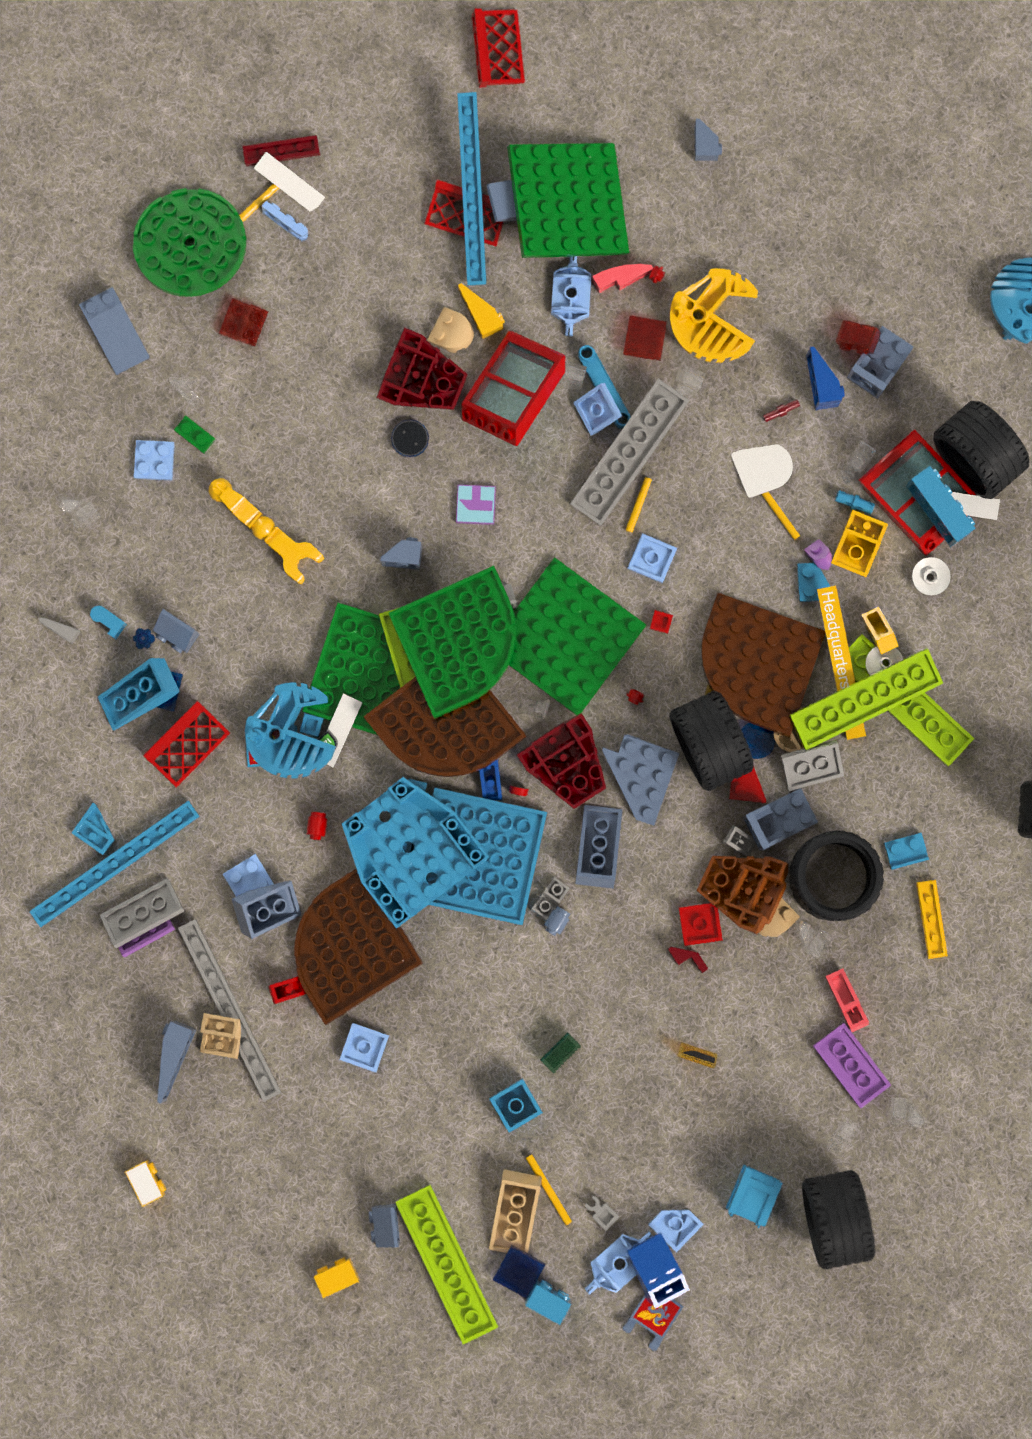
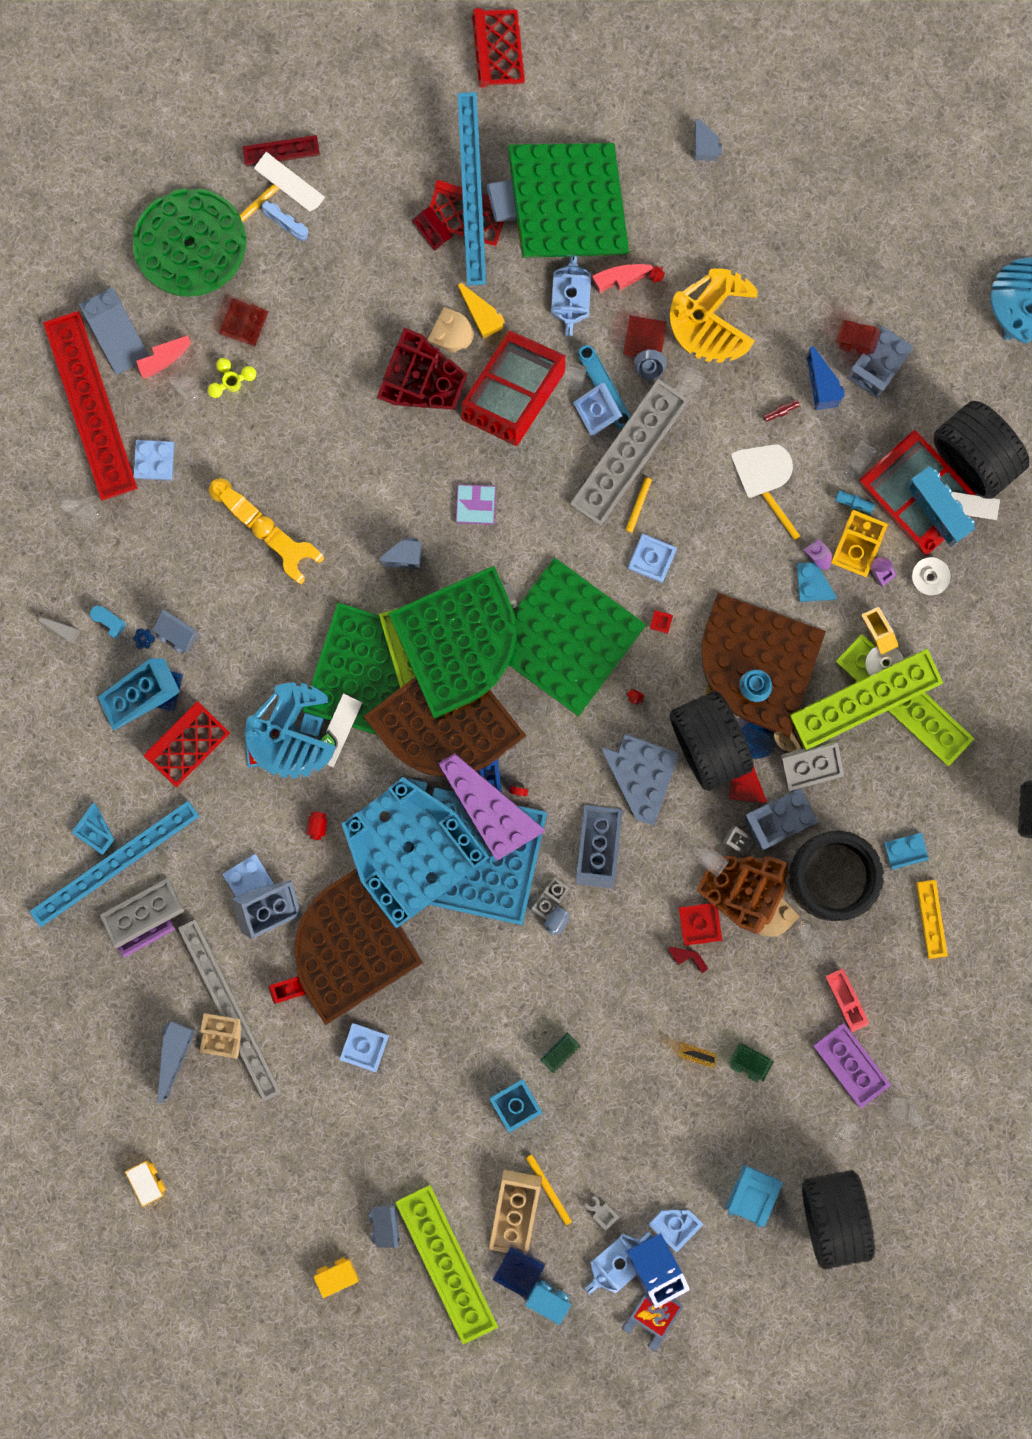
green plate [174,415,216,454] -> none
black tile [391,419,429,457] -> none
dark red wedge [516,713,606,809] -> none
yellow tile [817,585,866,740] -> none
none -> red plate [43,311,138,501]
none -> coral slope [136,335,191,379]
none -> neon yellow piece [207,358,257,398]
none -> dark red slope [412,207,452,251]
none -> medium lavender wing [438,753,546,861]
none -> sand blue hat [634,350,667,380]
none -> clear slope [689,843,729,877]
none -> clear green brick [728,1042,774,1083]
none -> dark azure hat [739,670,772,702]
none -> medium lavender plate [871,557,897,586]

